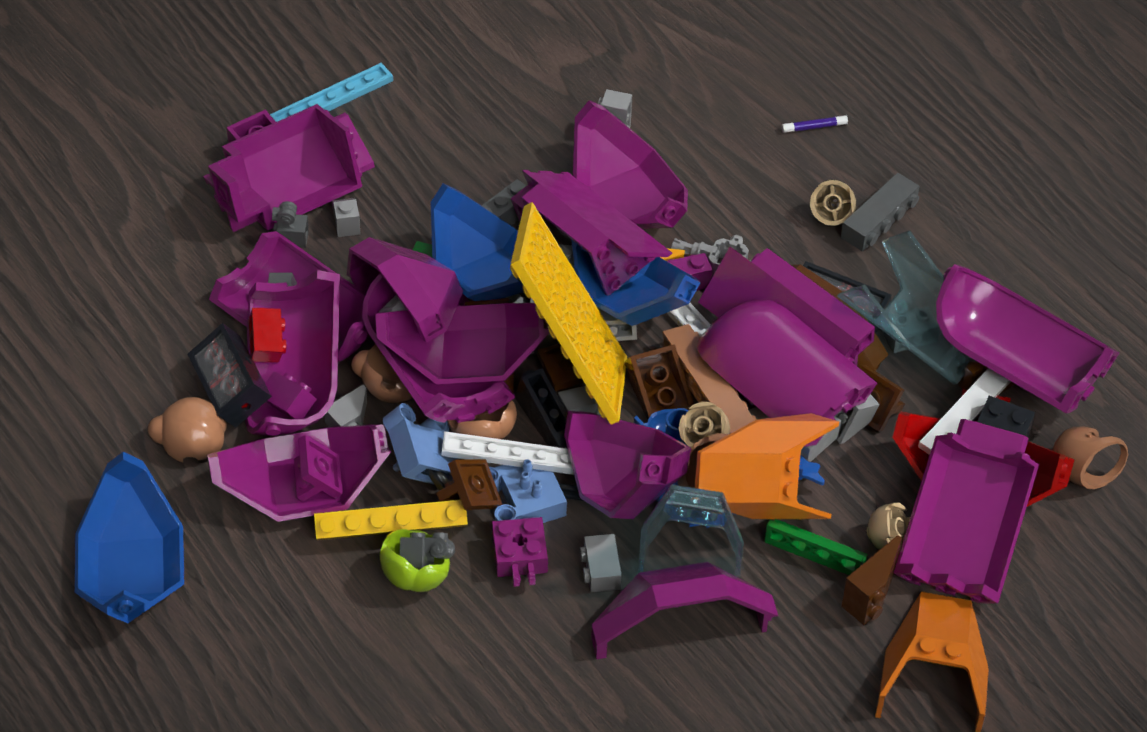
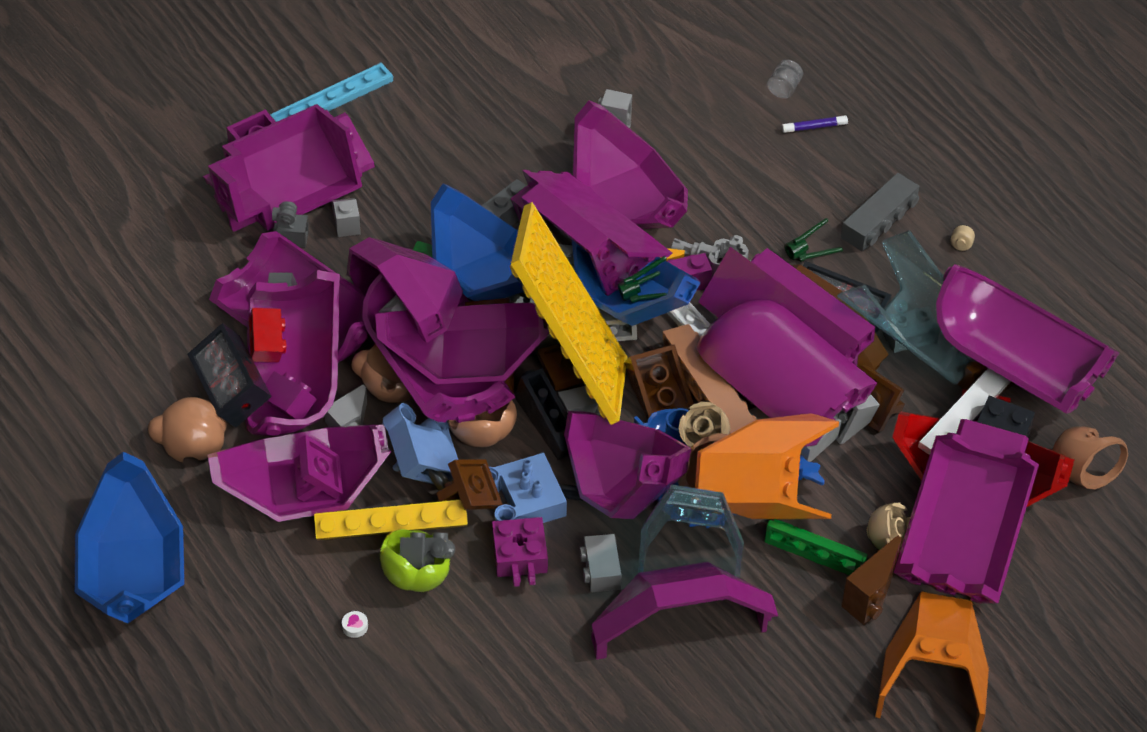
white tile [441,431,574,475] -> none
tan cylinder [810,180,856,226] -> none
none -> white tile [342,611,368,638]
none -> dark green plant [617,256,667,303]
none -> clear piece [767,60,803,98]
none -> dark green plant [784,218,843,262]
none -> tan piece [950,225,975,251]

